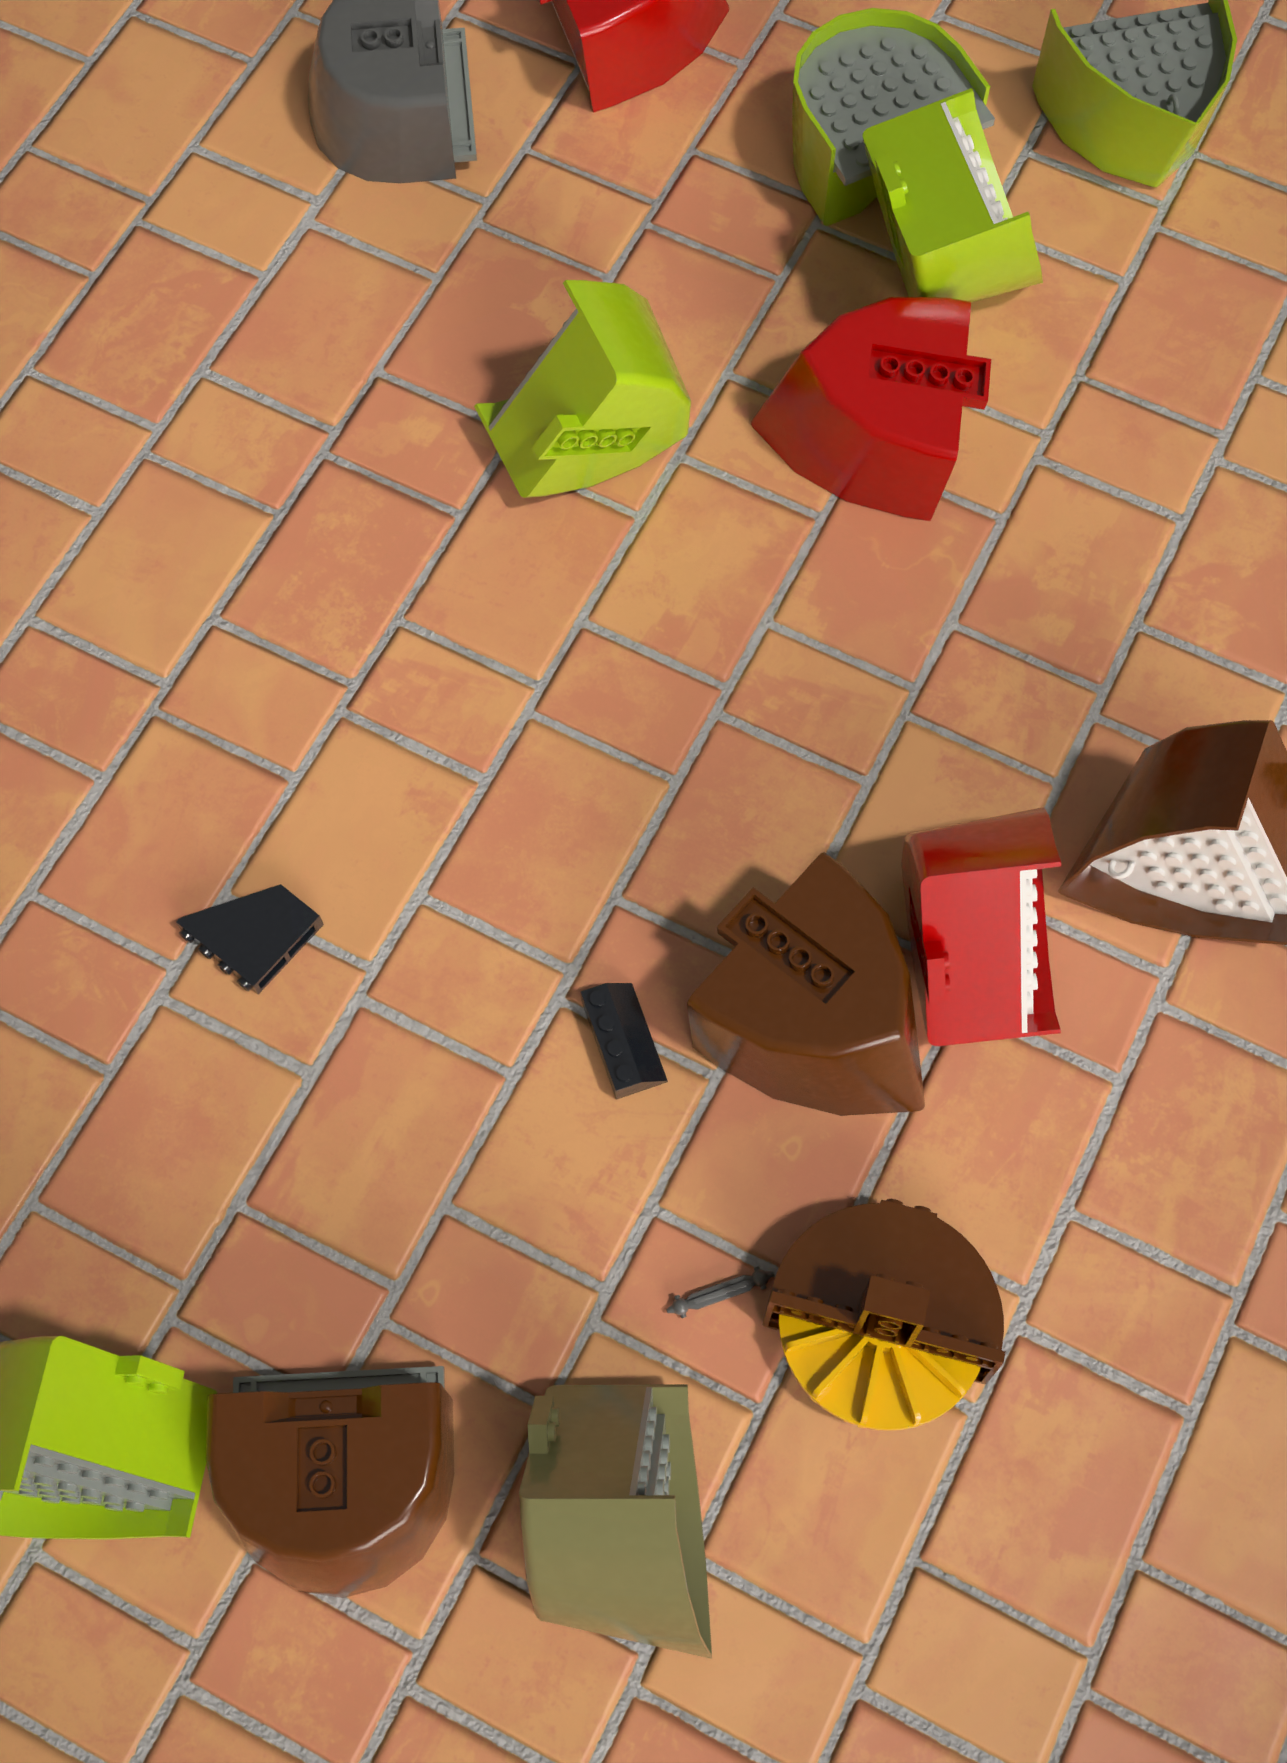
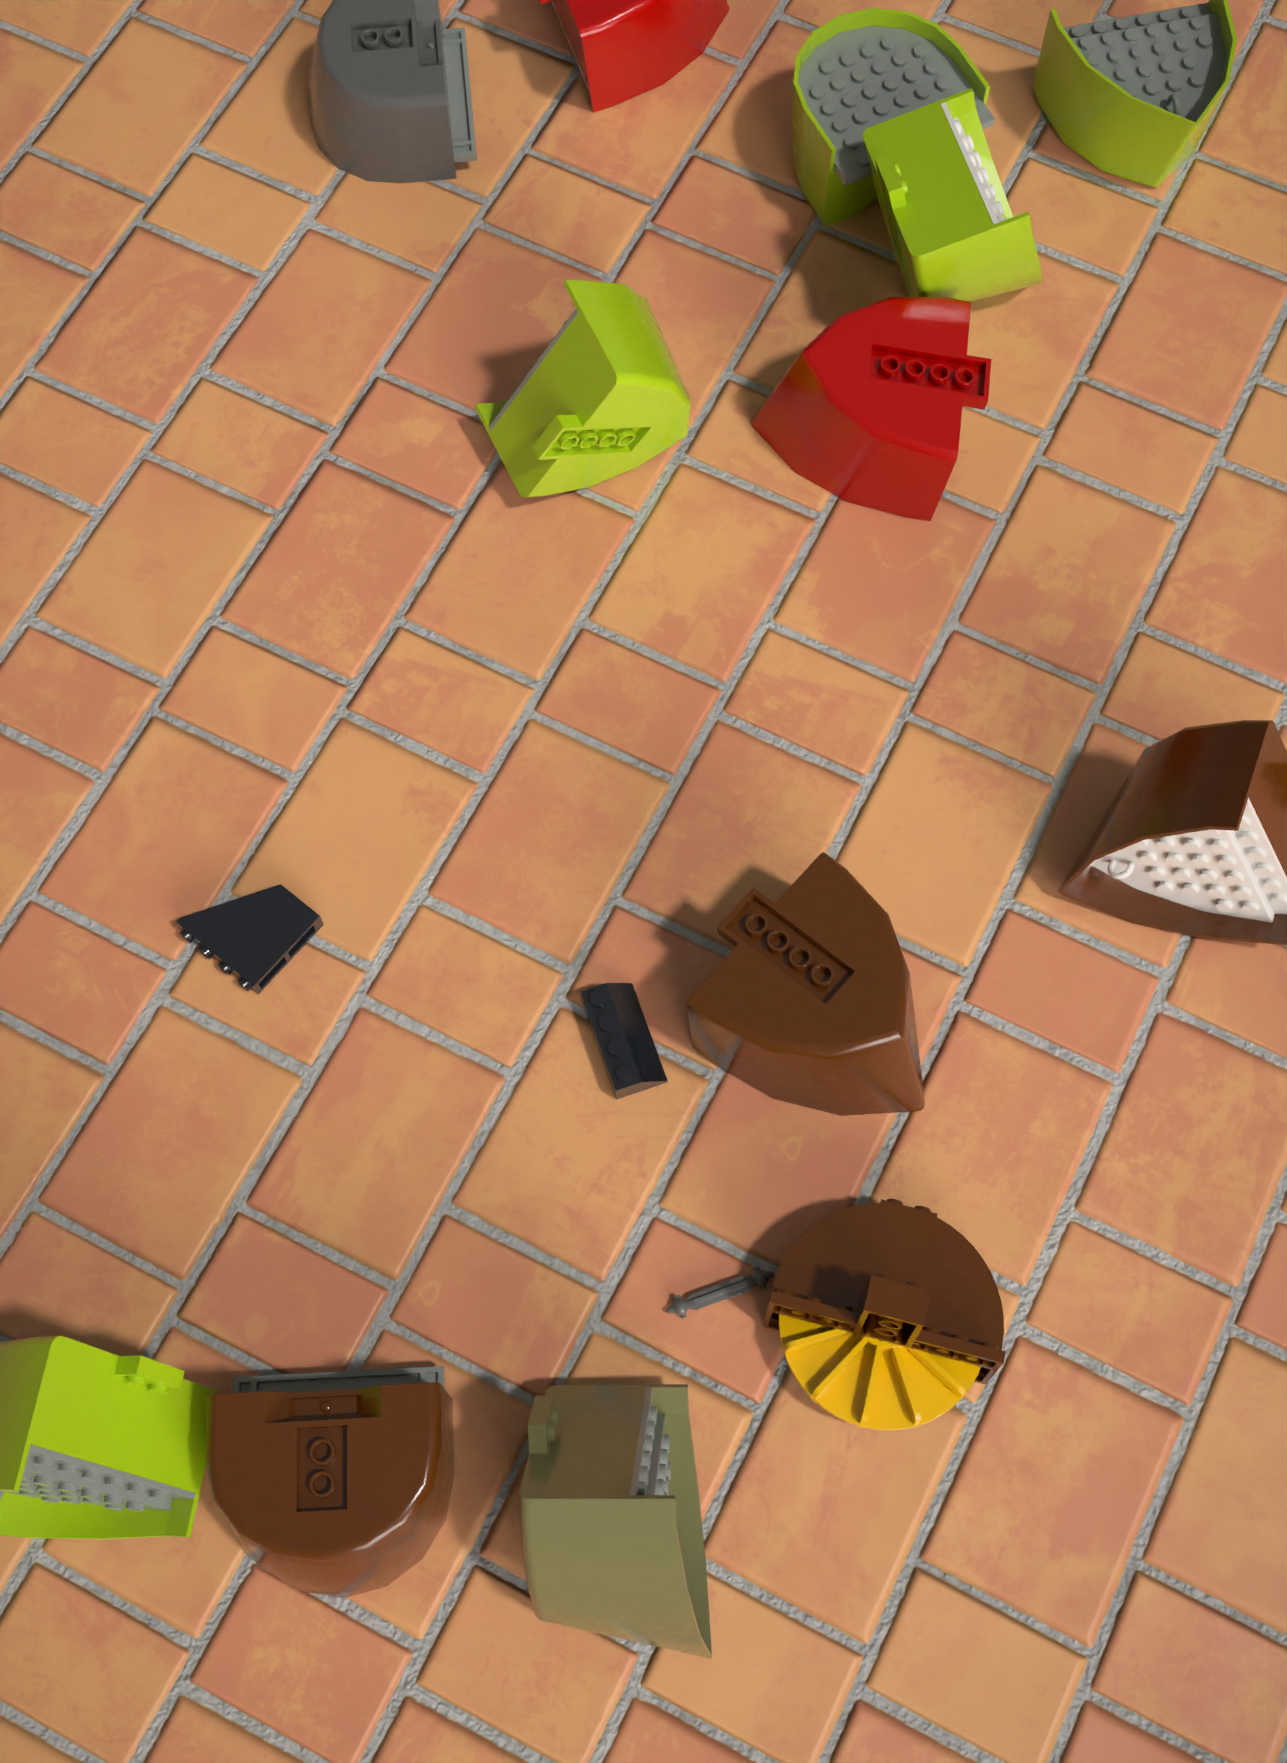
piece [901,807,1061,1046] -> none

